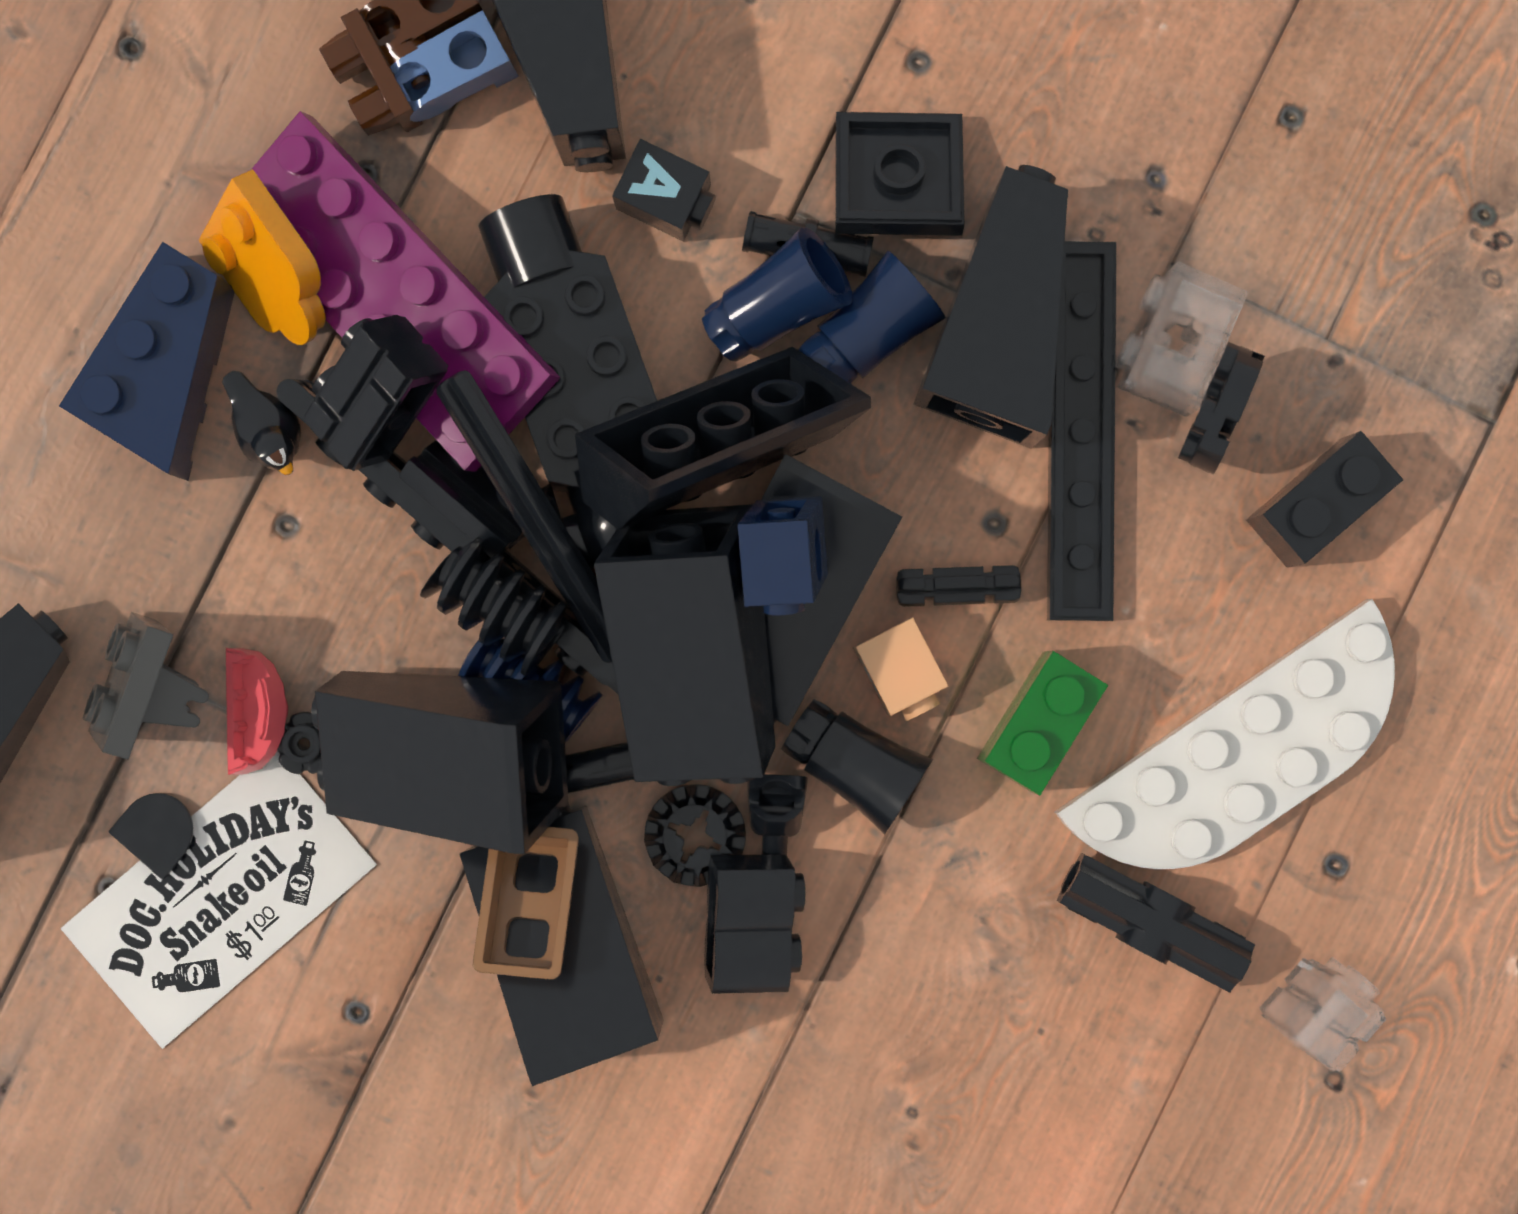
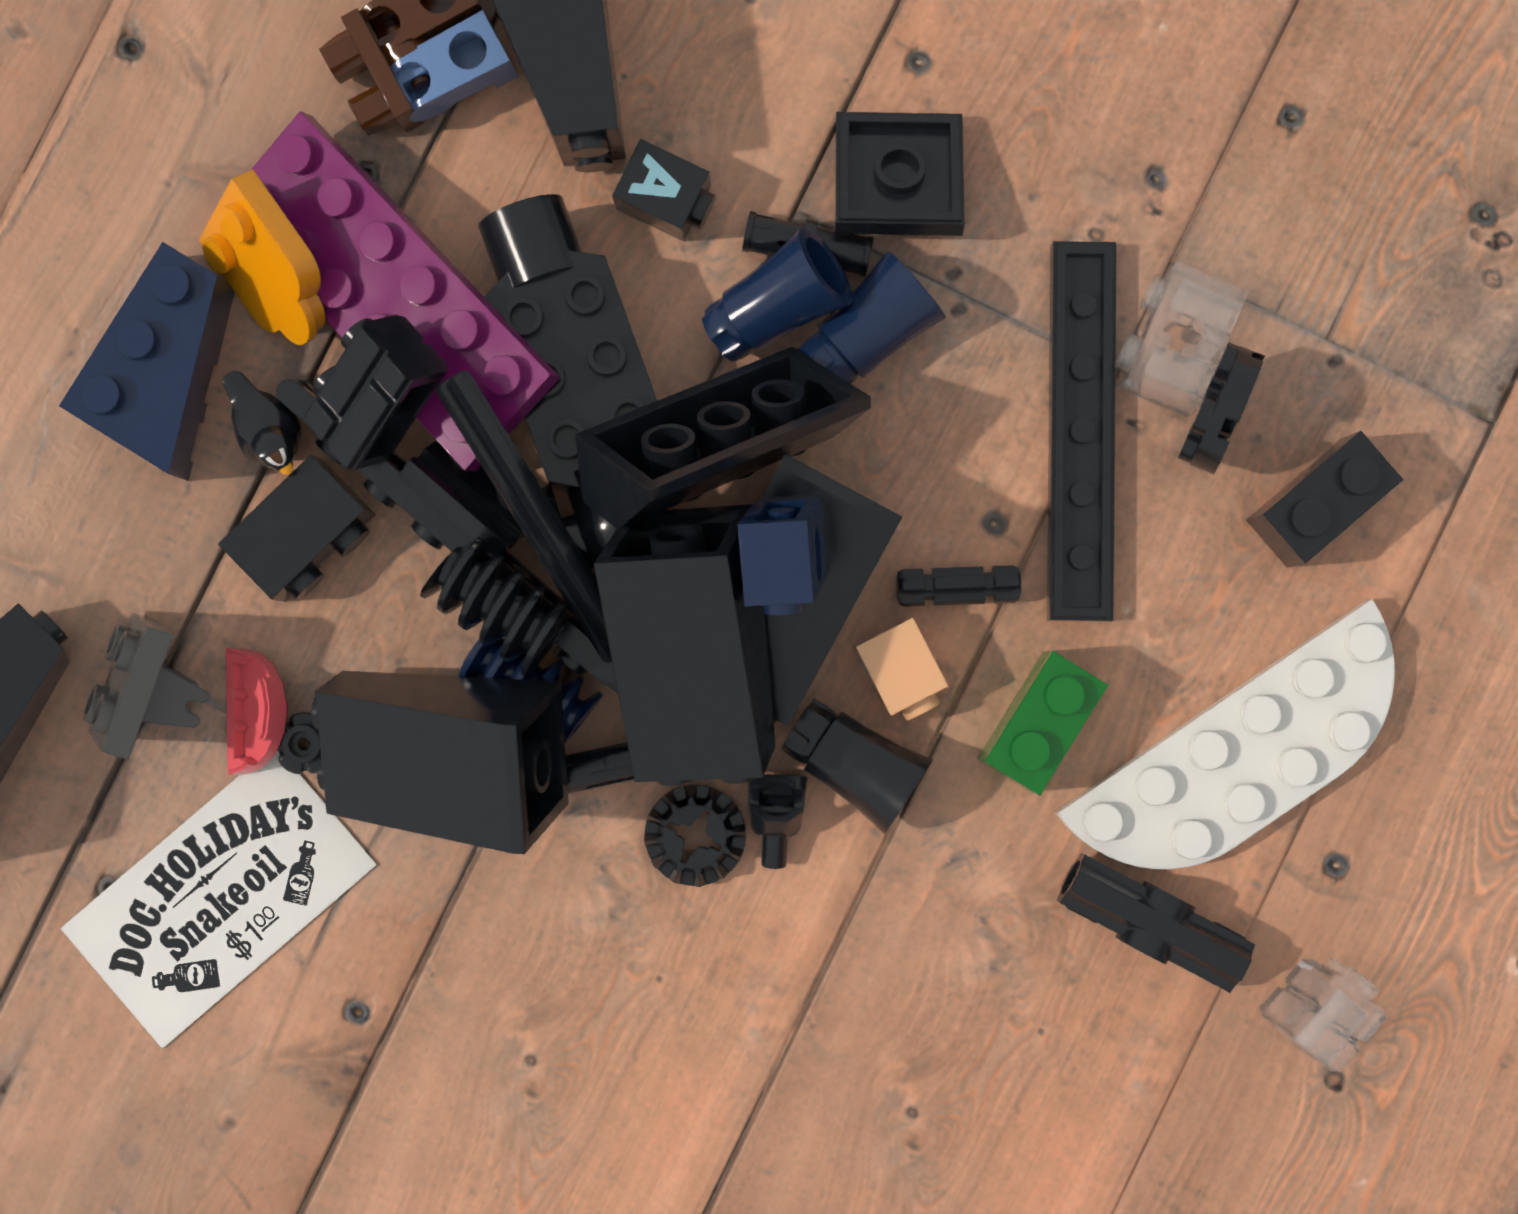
black piece [108,793,193,880] -> none
black slope [459,804,664,1086] -> none
medium nougat piece [473,827,579,979] -> none
black brick [704,854,806,994] -> none
black slope [913,165,1068,449] -> none
none -> black brick [218,454,376,602]

